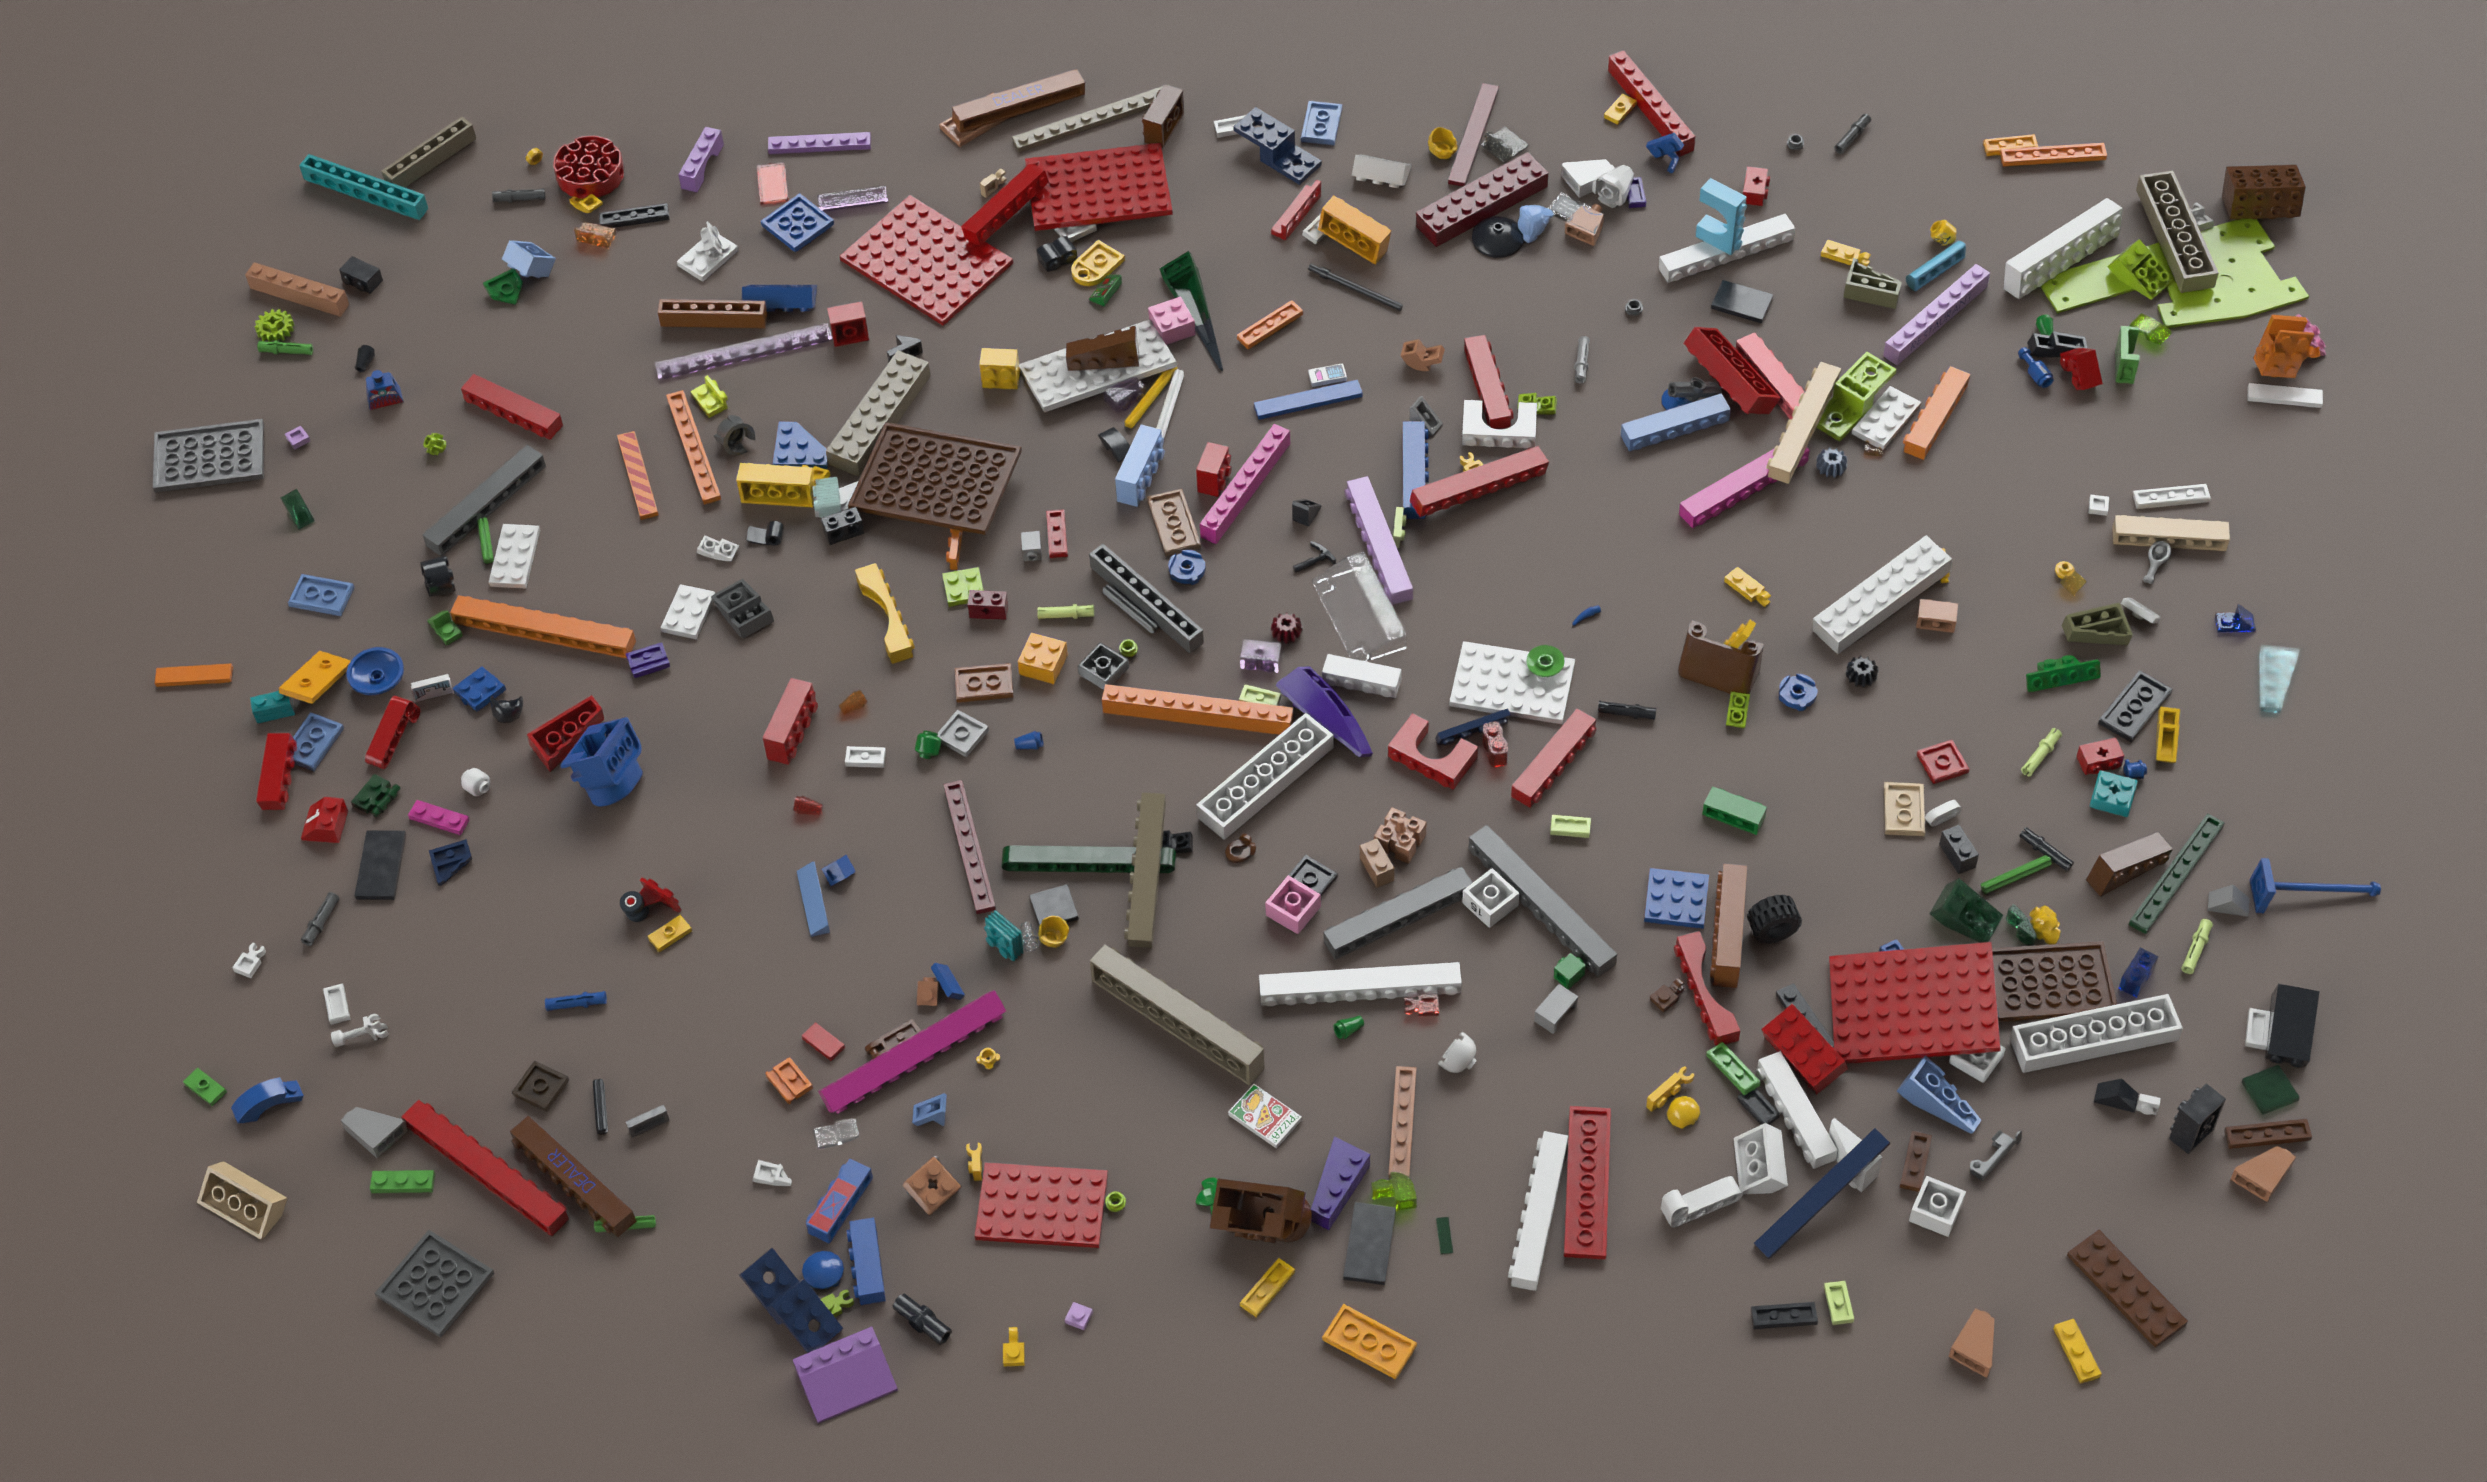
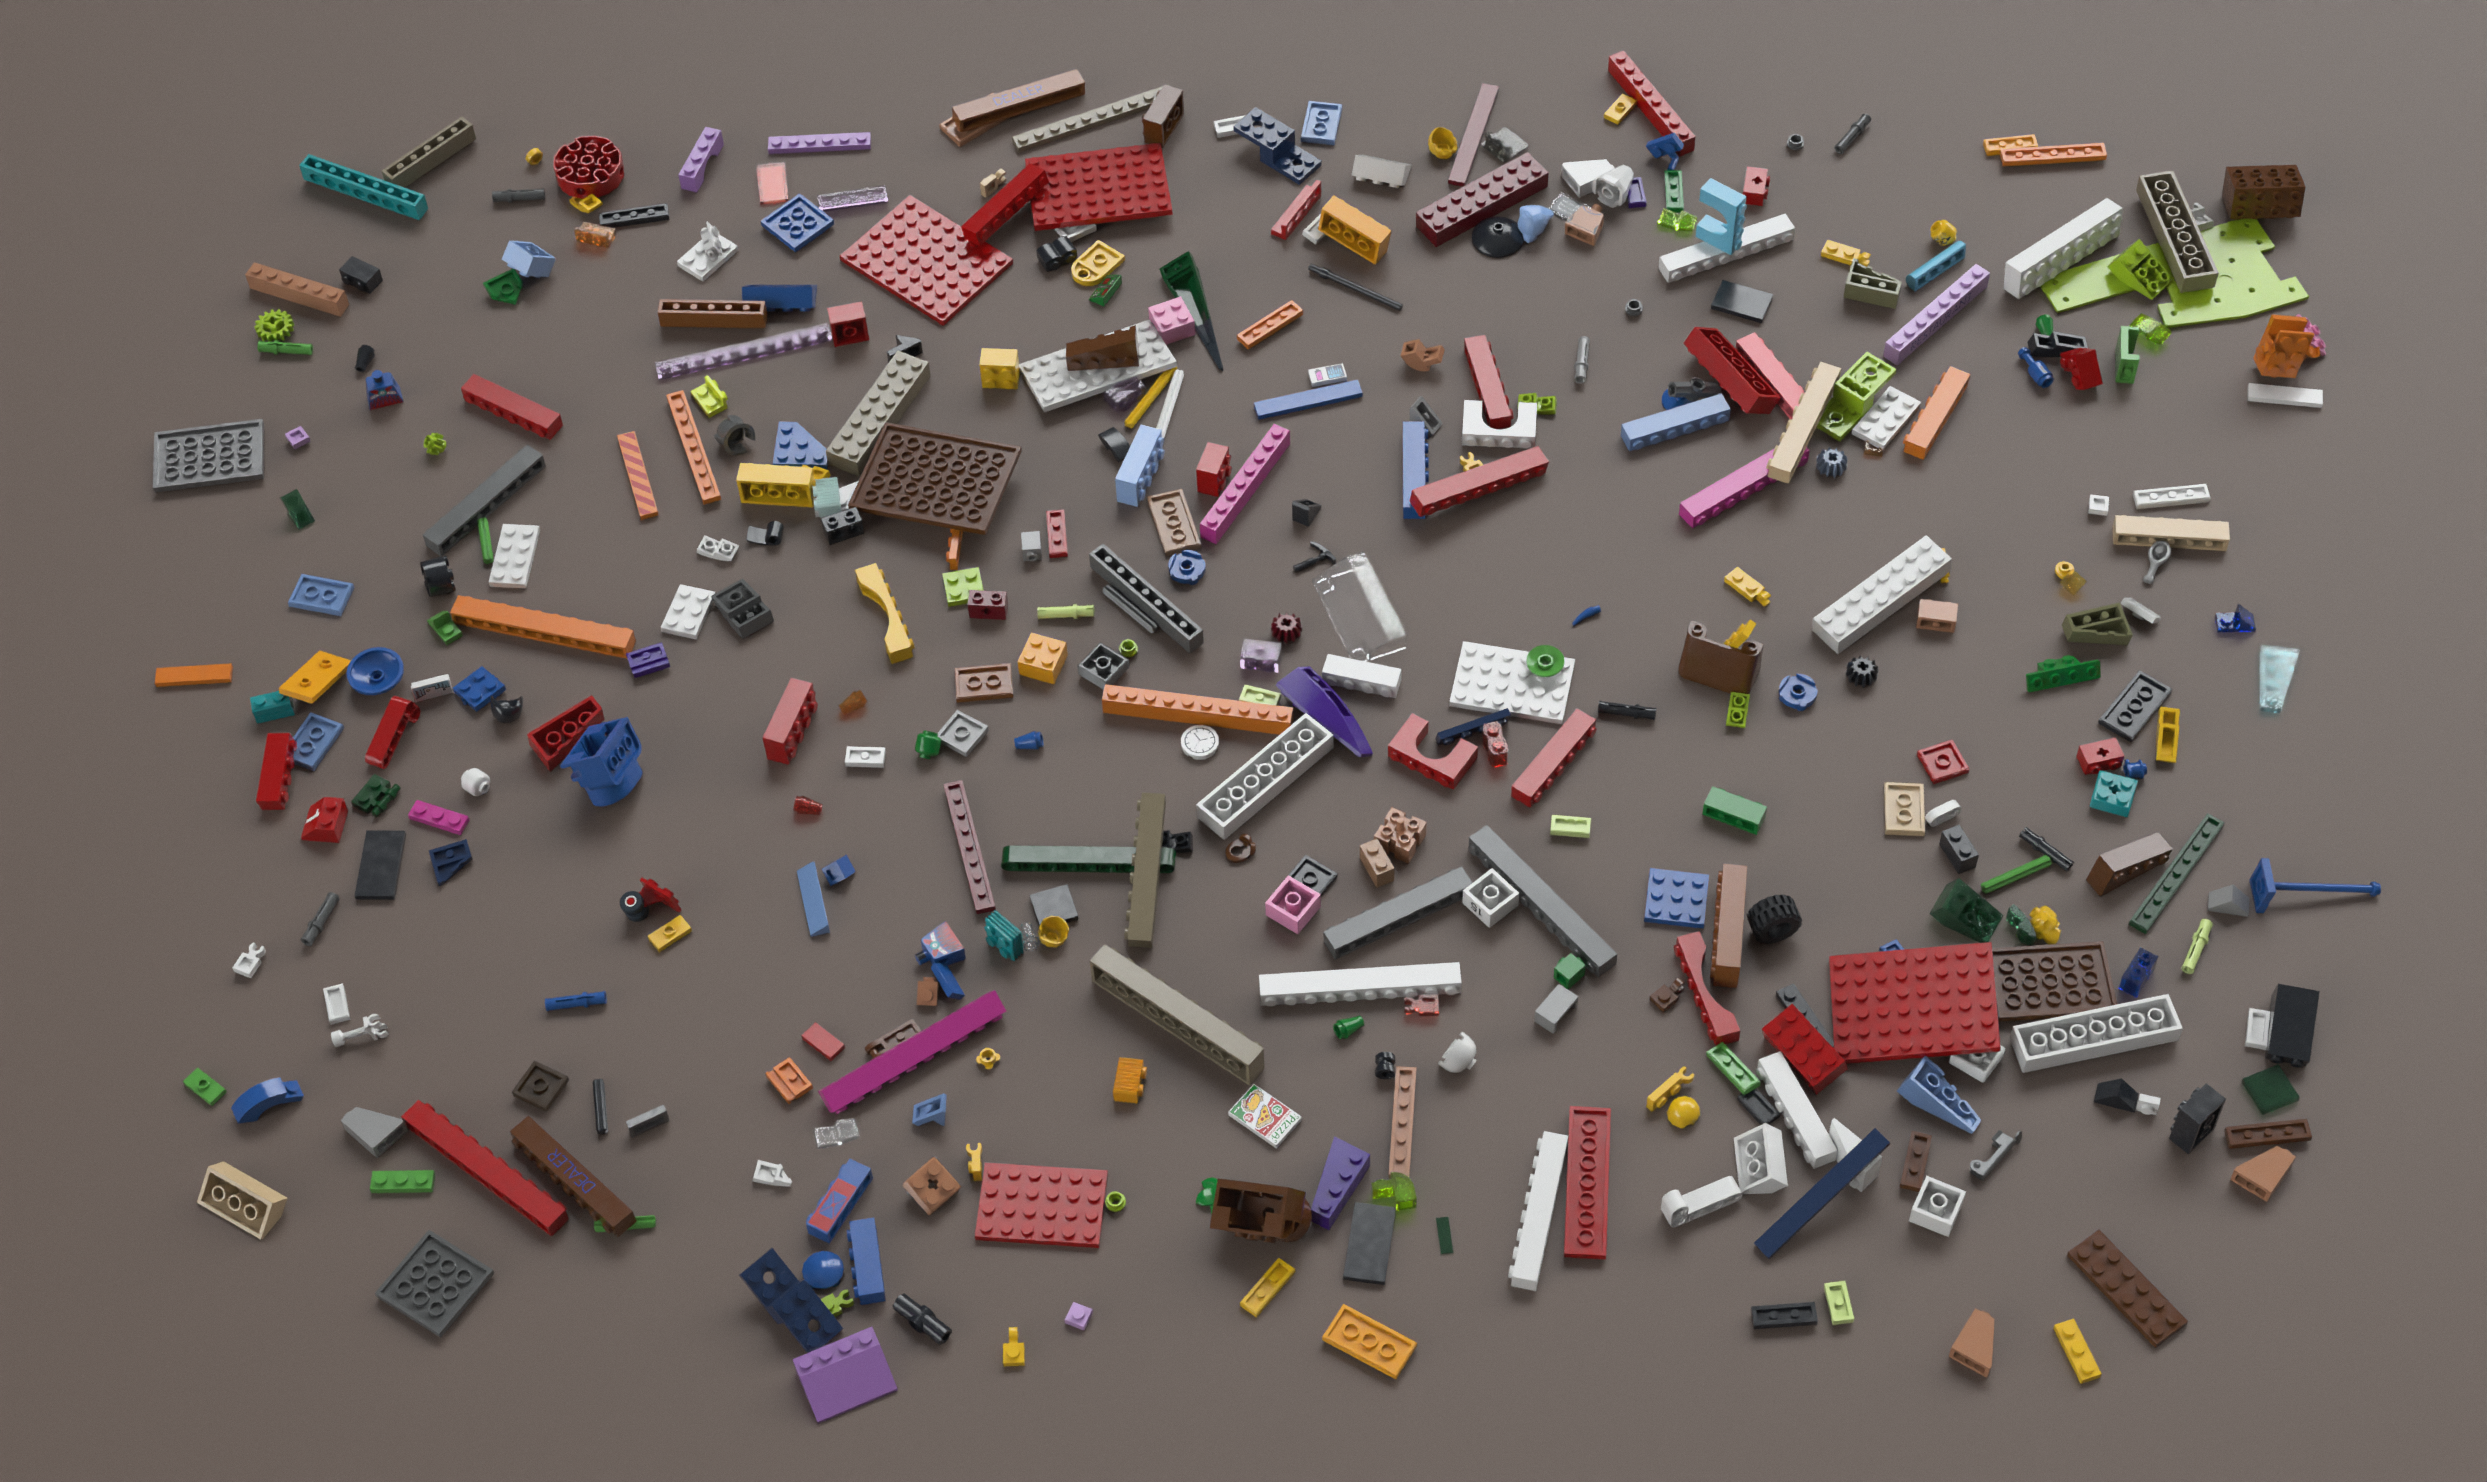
lavender brick [1345,476,1413,605] -> none
yellowish green plate [1393,507,1406,548] -> none
yellowish green pin [2021,728,2062,777] -> none
none -> torso [915,921,966,965]
none -> light orange brick [1113,1057,1147,1104]
none -> white tile [1181,725,1219,760]
none -> black wheel [1375,1052,1395,1079]
none -> clear neon green slope [1657,208,1698,231]
none -> tile [1664,170,1684,213]

